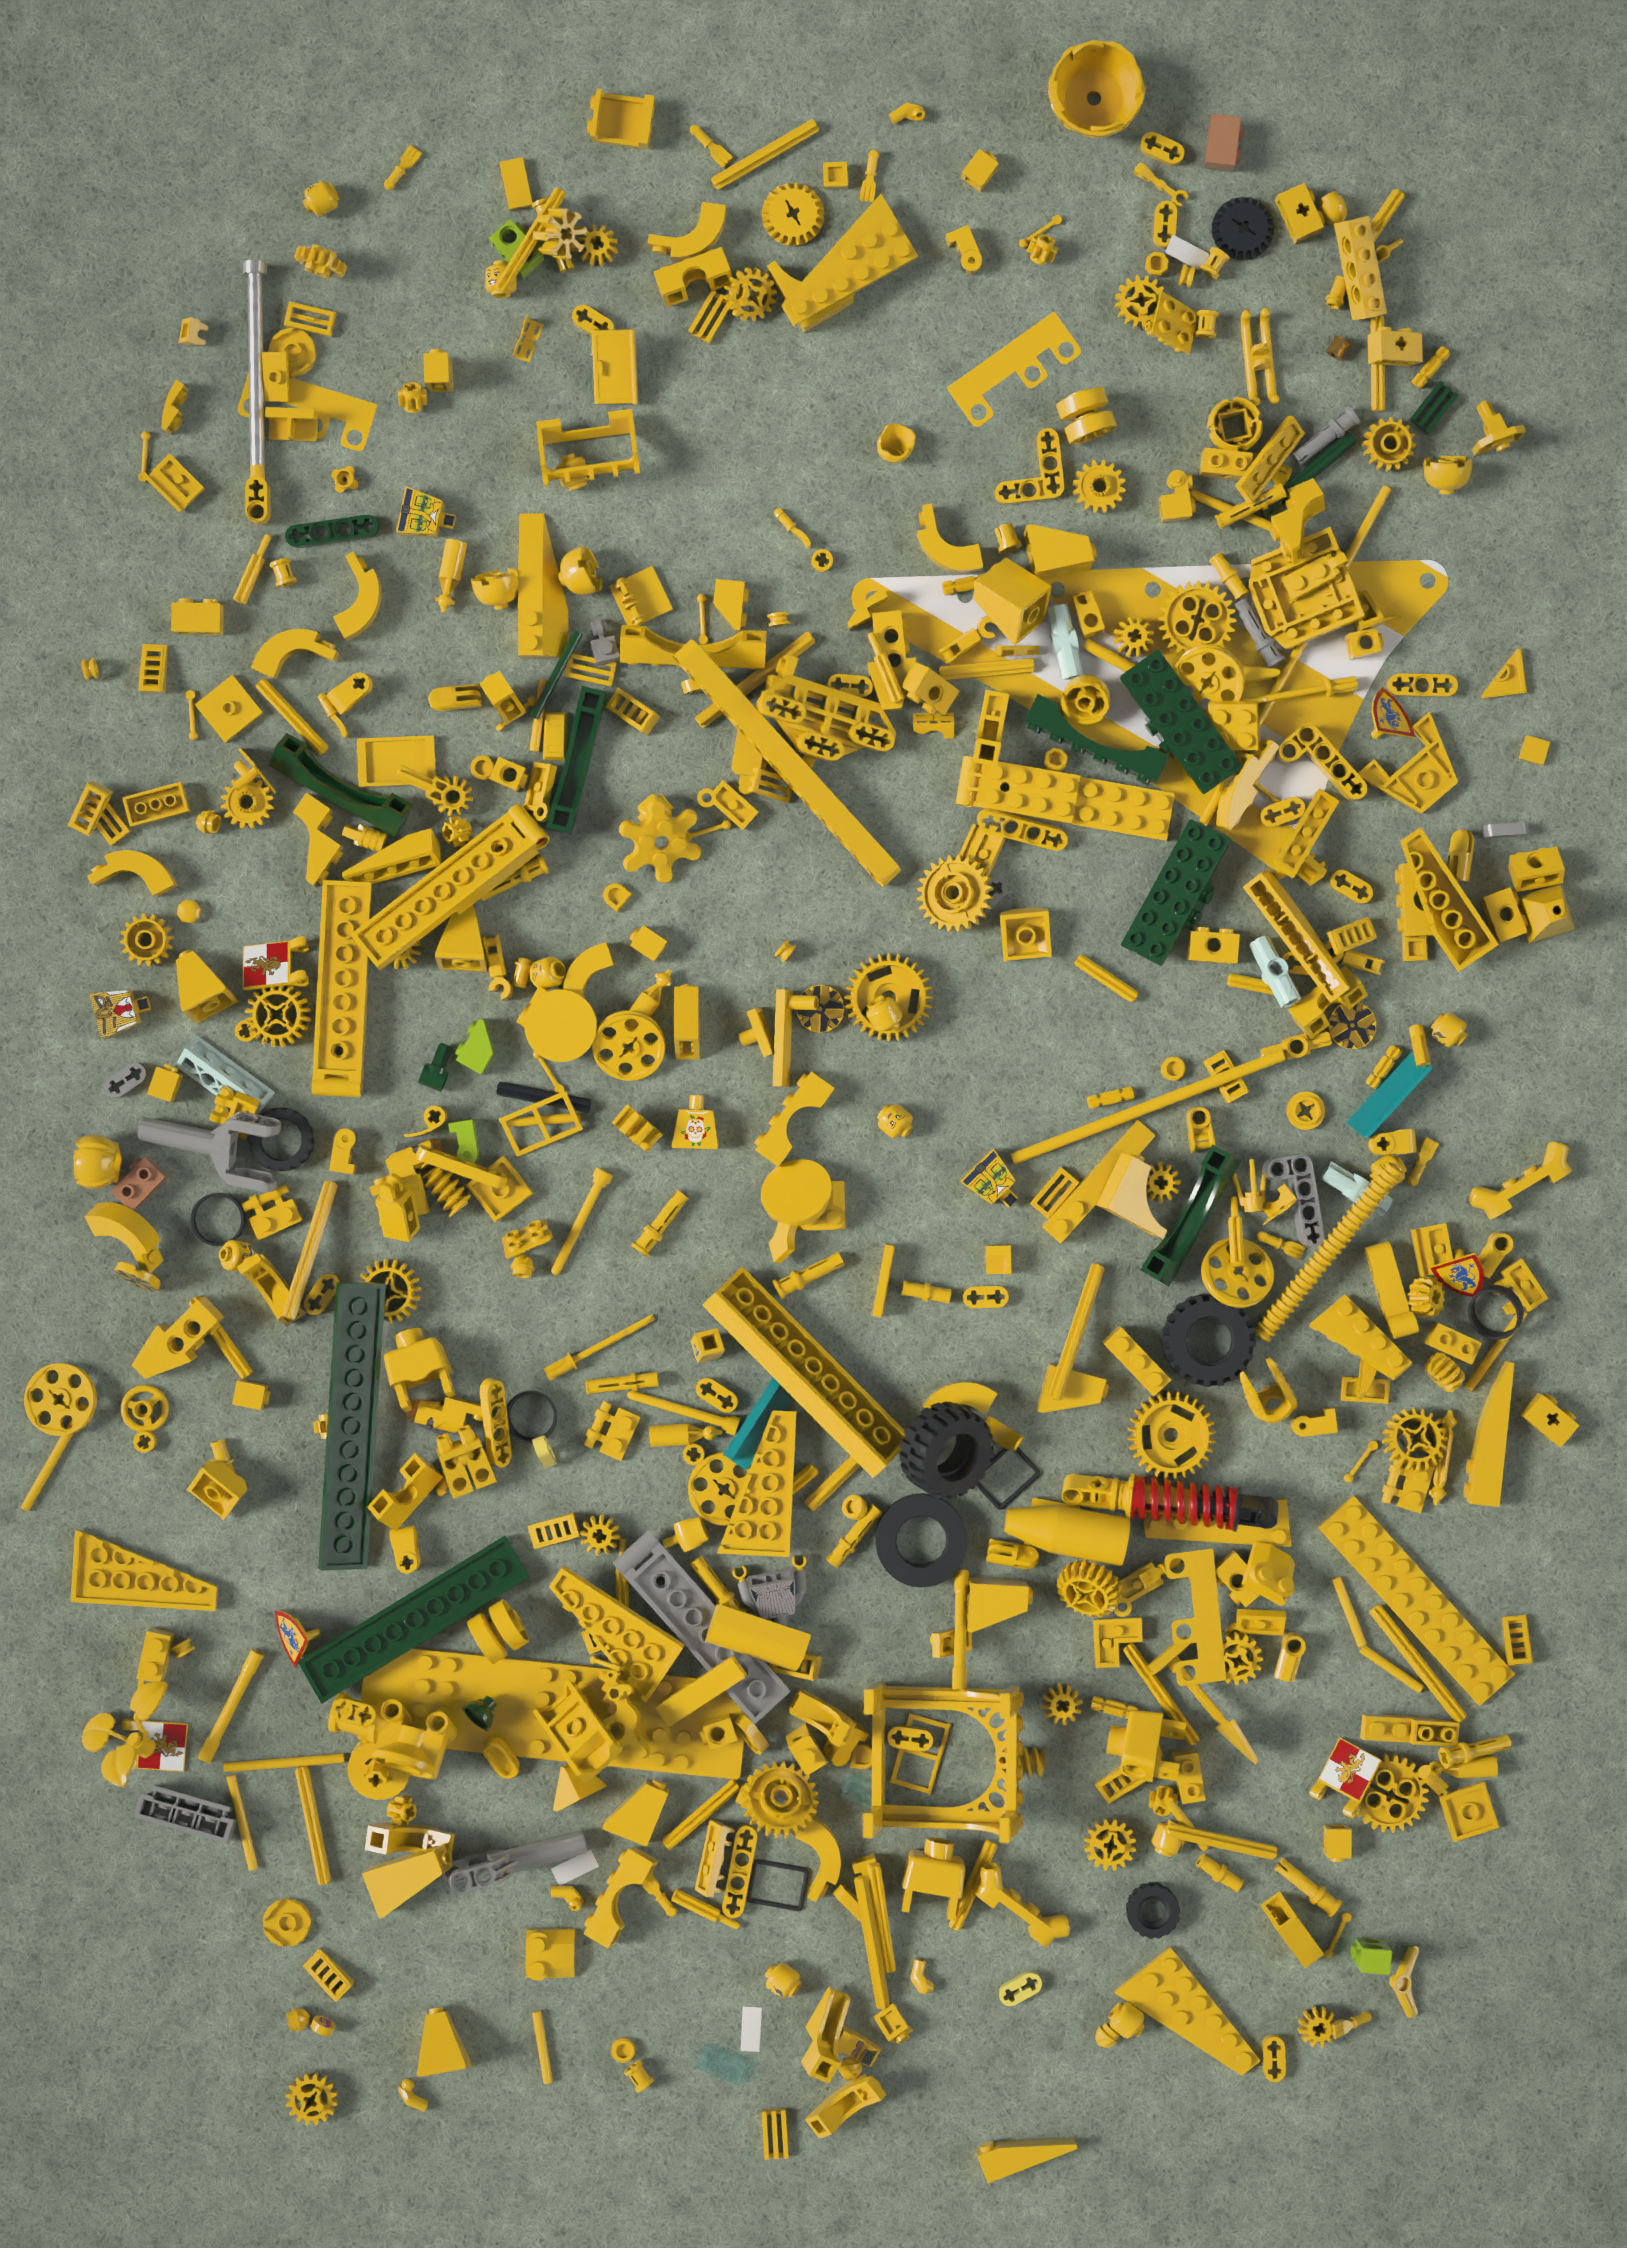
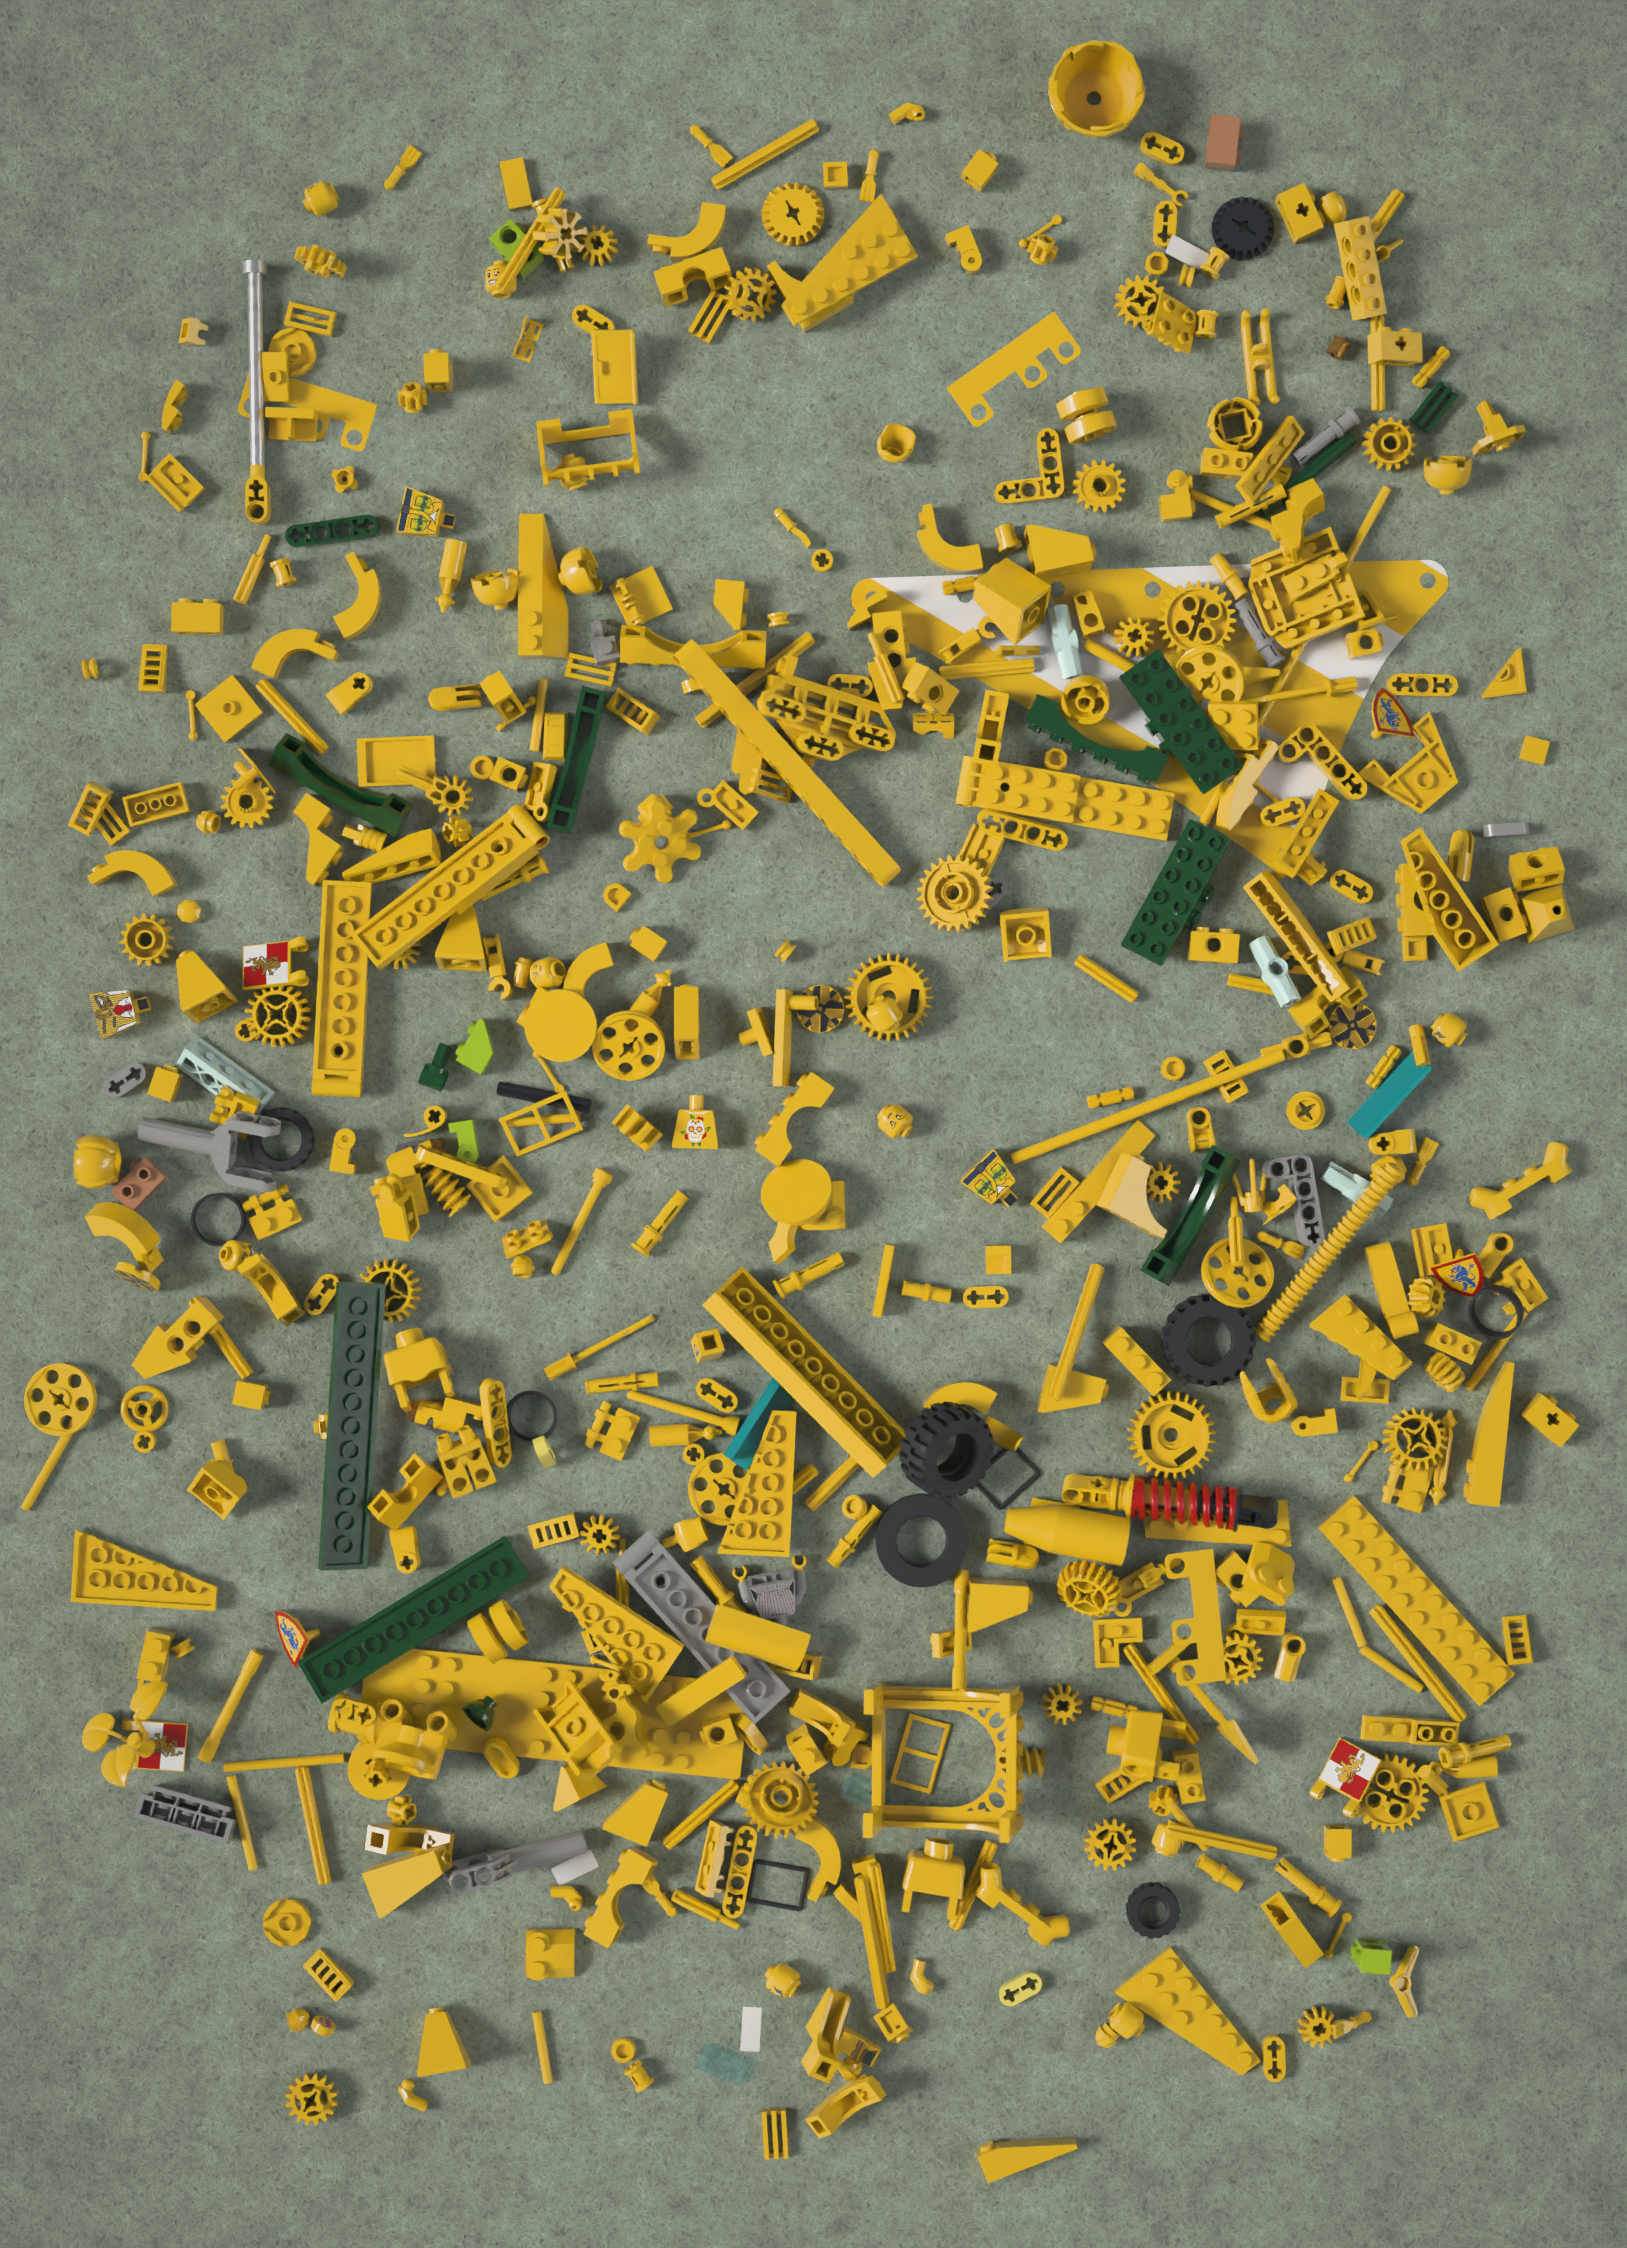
yellow axle [282,1181,338,1319] -> none
yellow piece [318,693,349,739] -> none
dark green bar [529,630,583,720] -> none
yellow panel [587,88,655,150] -> none
yellow hinge [697,594,708,645] -> none
yellow beam [887,1725,933,1751] -> none

